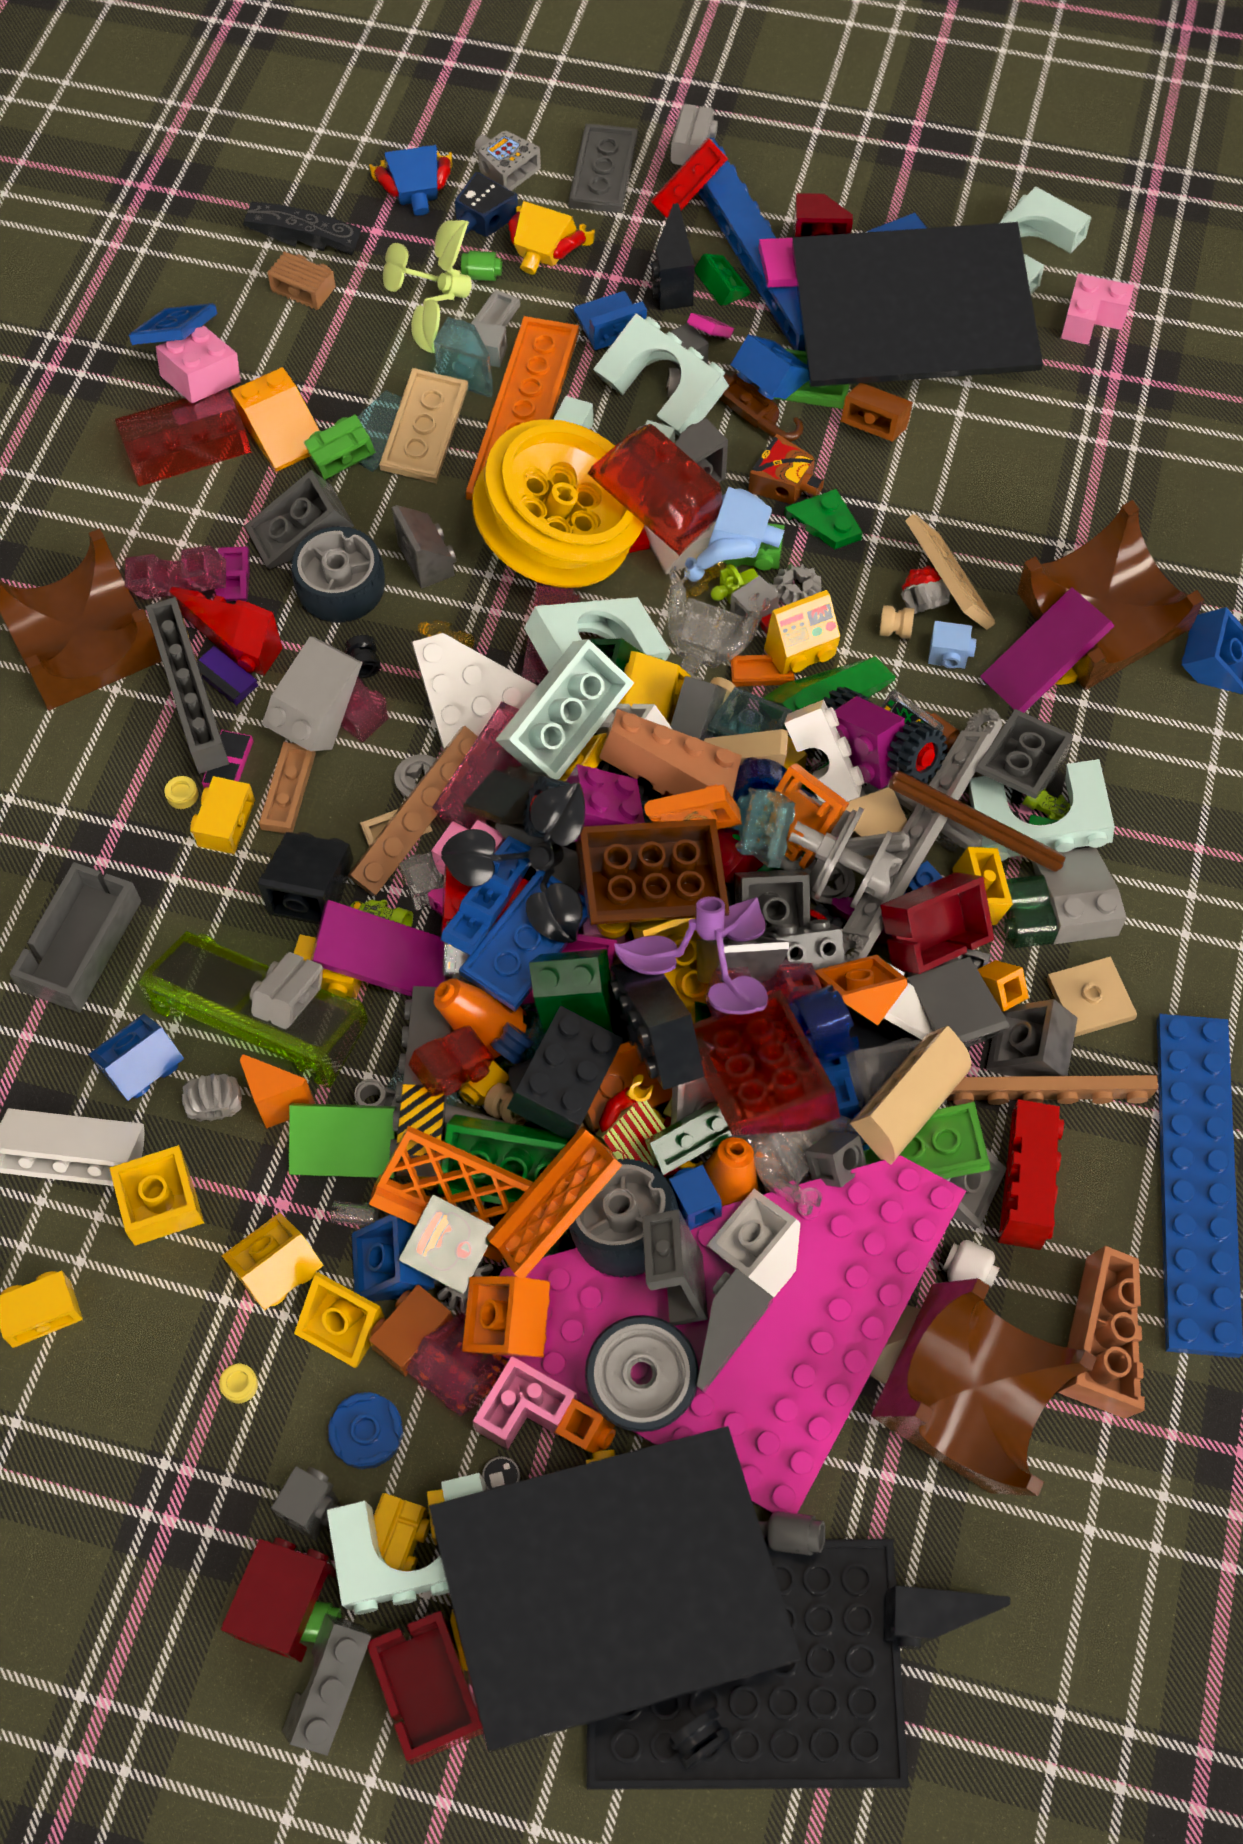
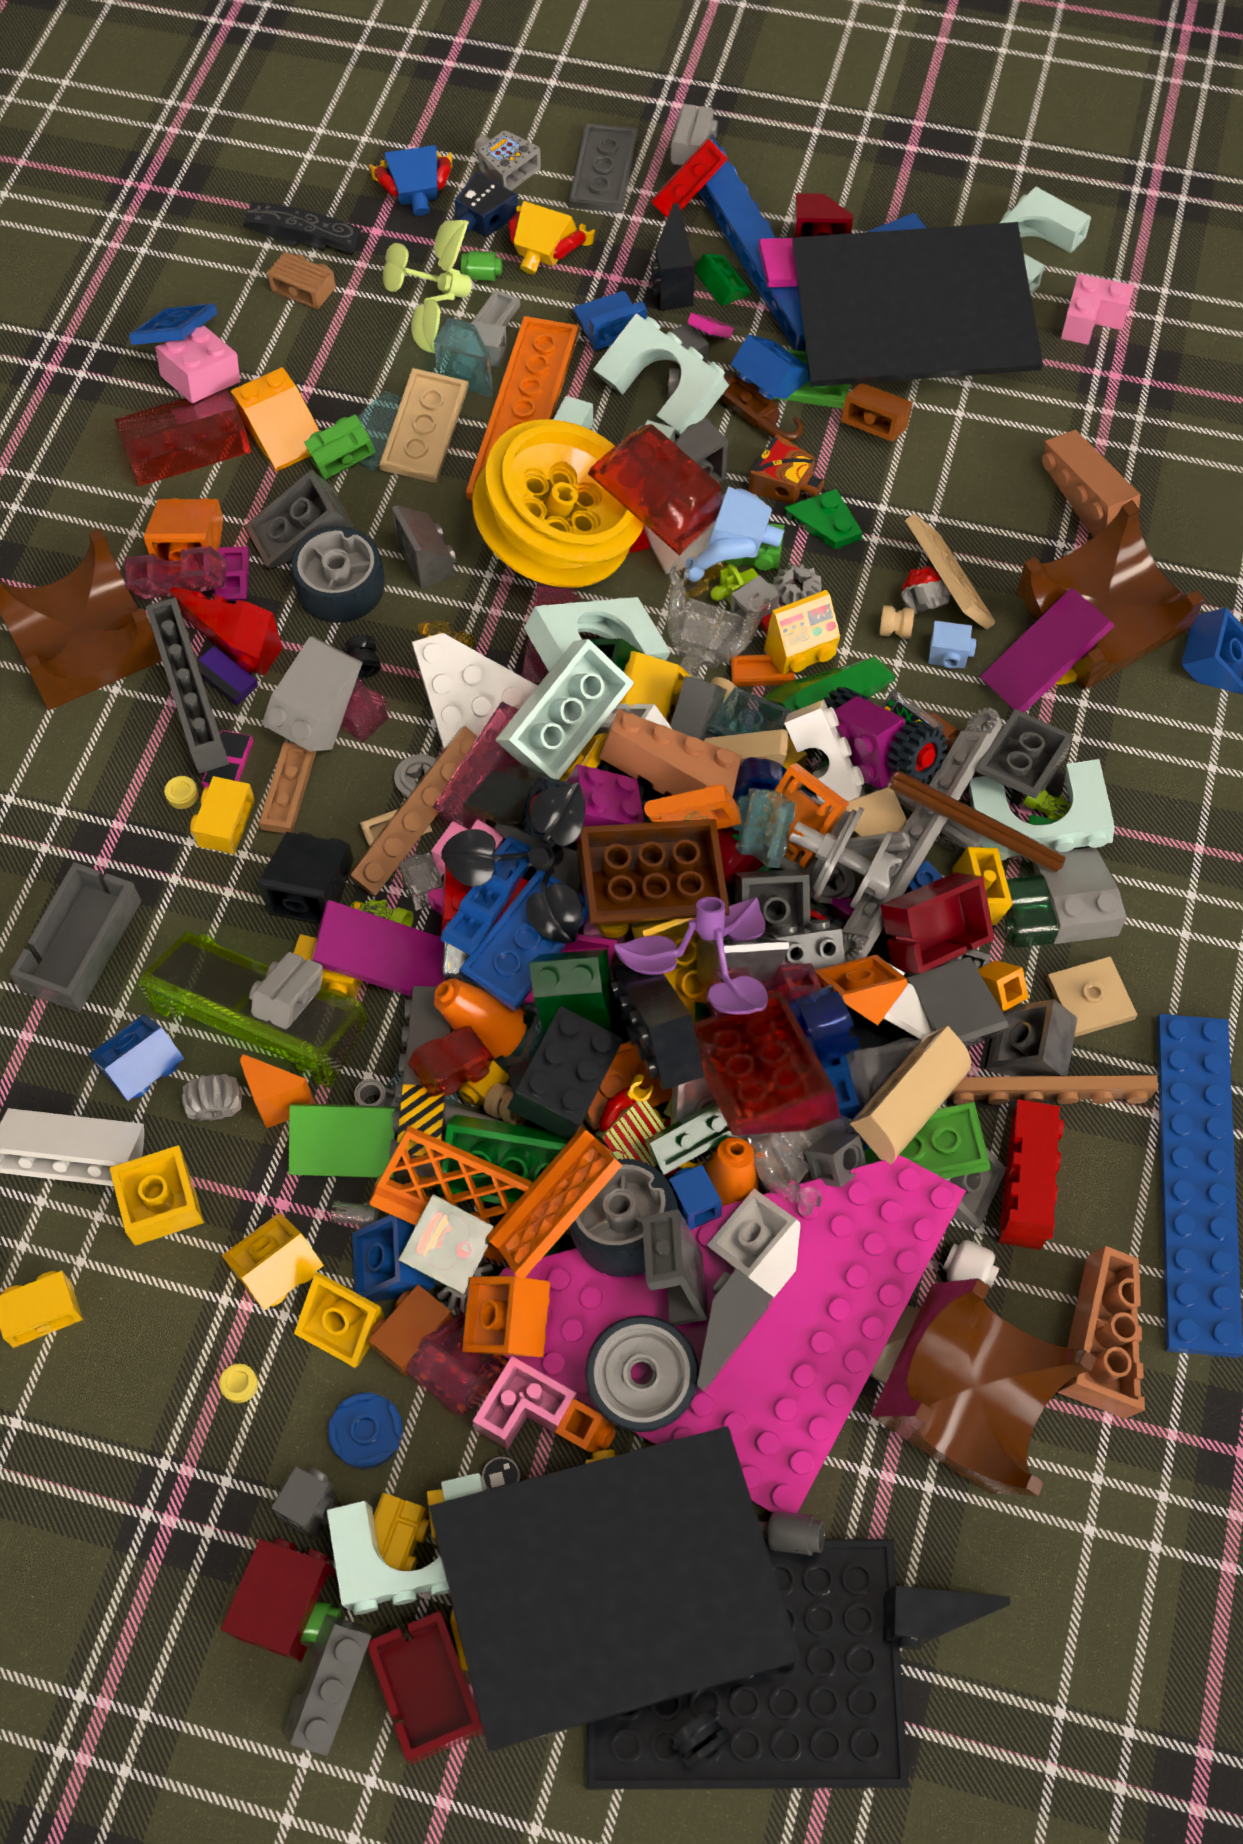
dark blue wheel [490,1022,535,1065] -> none
none -> orange slope [144,498,223,576]
none -> nougat wedge [1042,430,1141,538]

